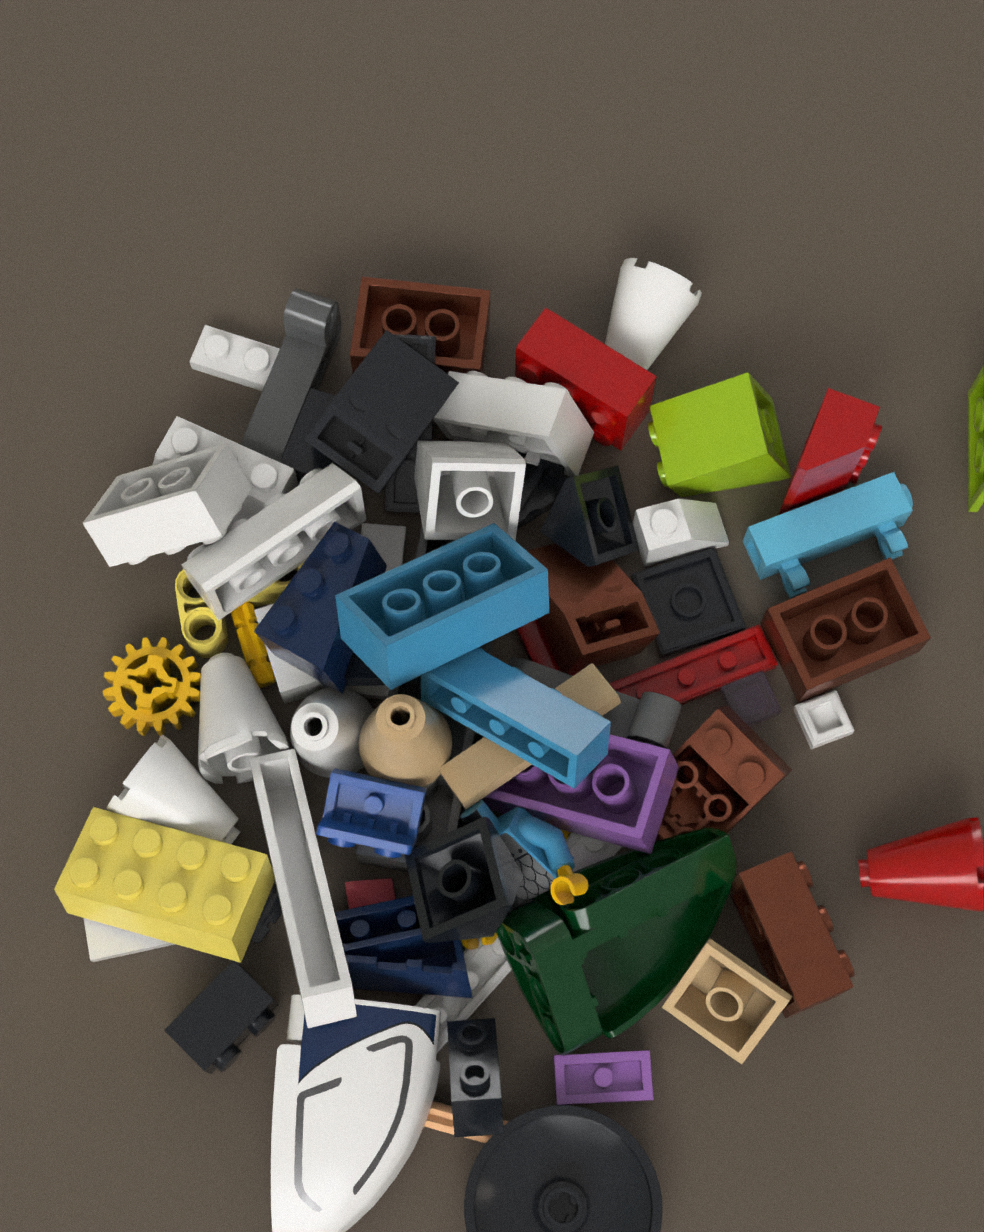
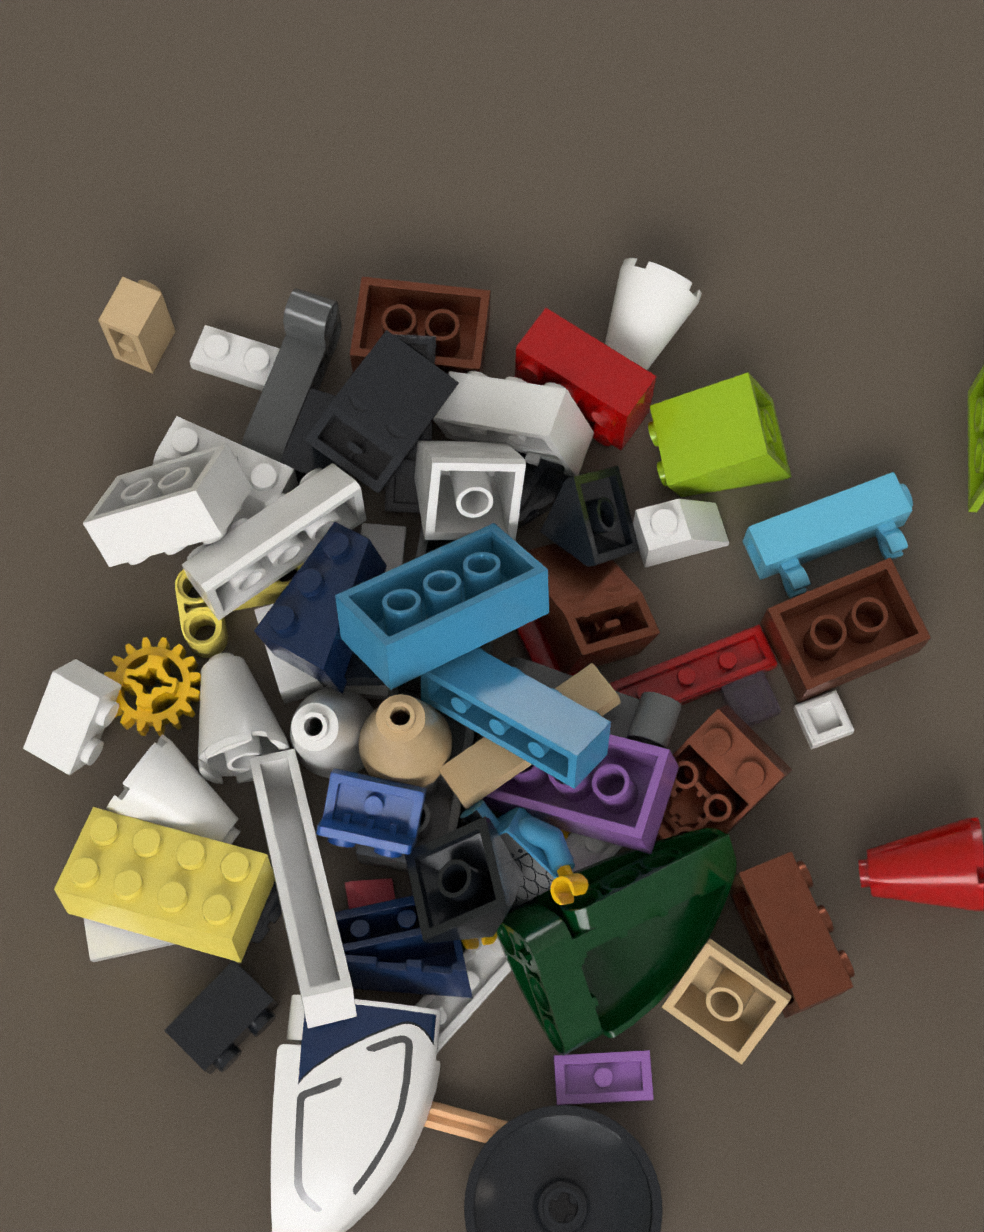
yellow axle [231,602,276,688] -> none
black brick [447,1018,504,1138] -> none
black tile [631,547,746,658] -> none
red slope [778,388,882,515] -> none
none -> white brick [23,659,122,775]
none -> tan brick [98,277,176,374]

